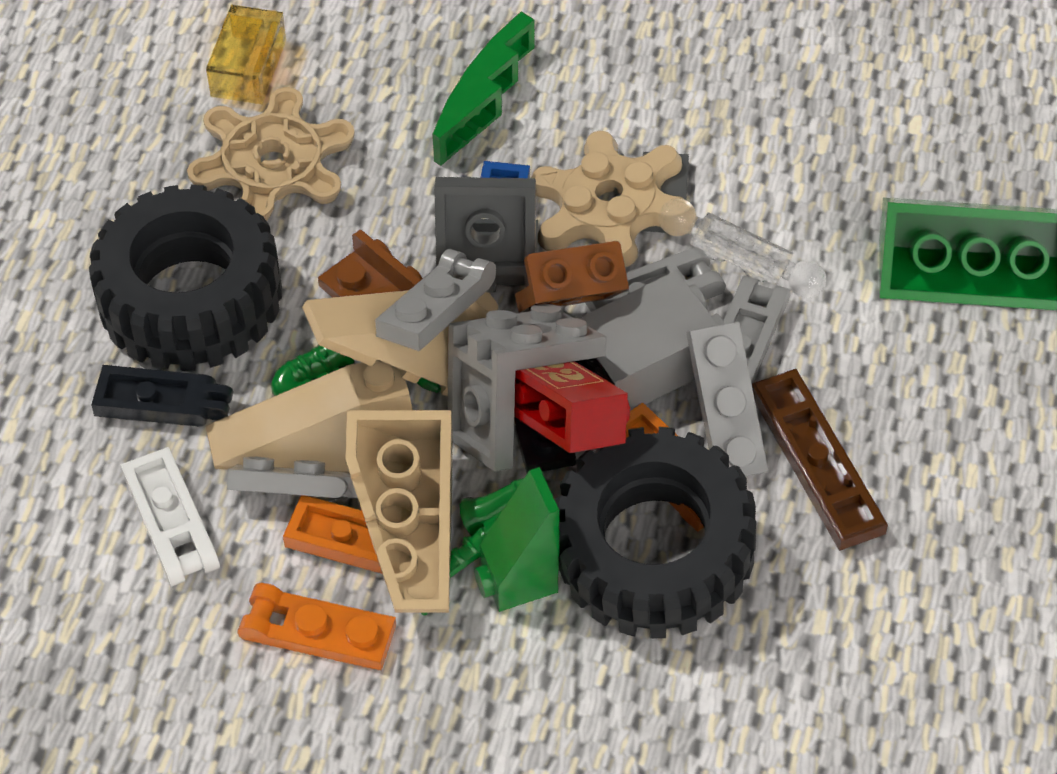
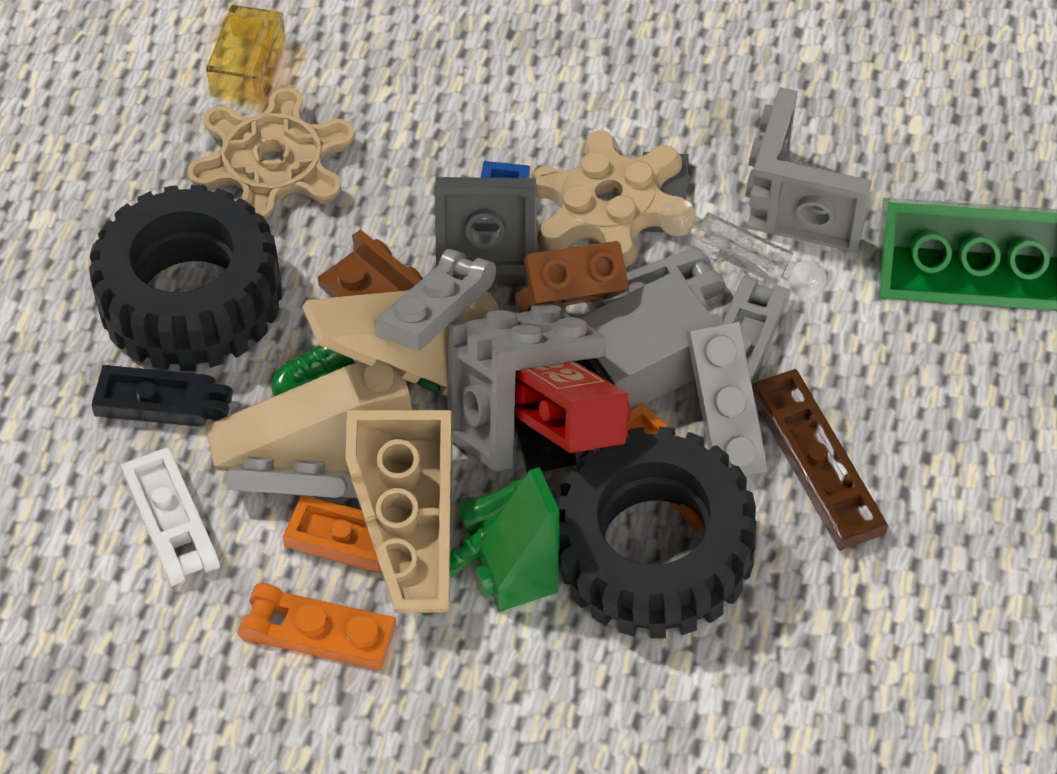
green slope [432,11,535,166] -> none
none -> light grey bracket [745,87,872,253]

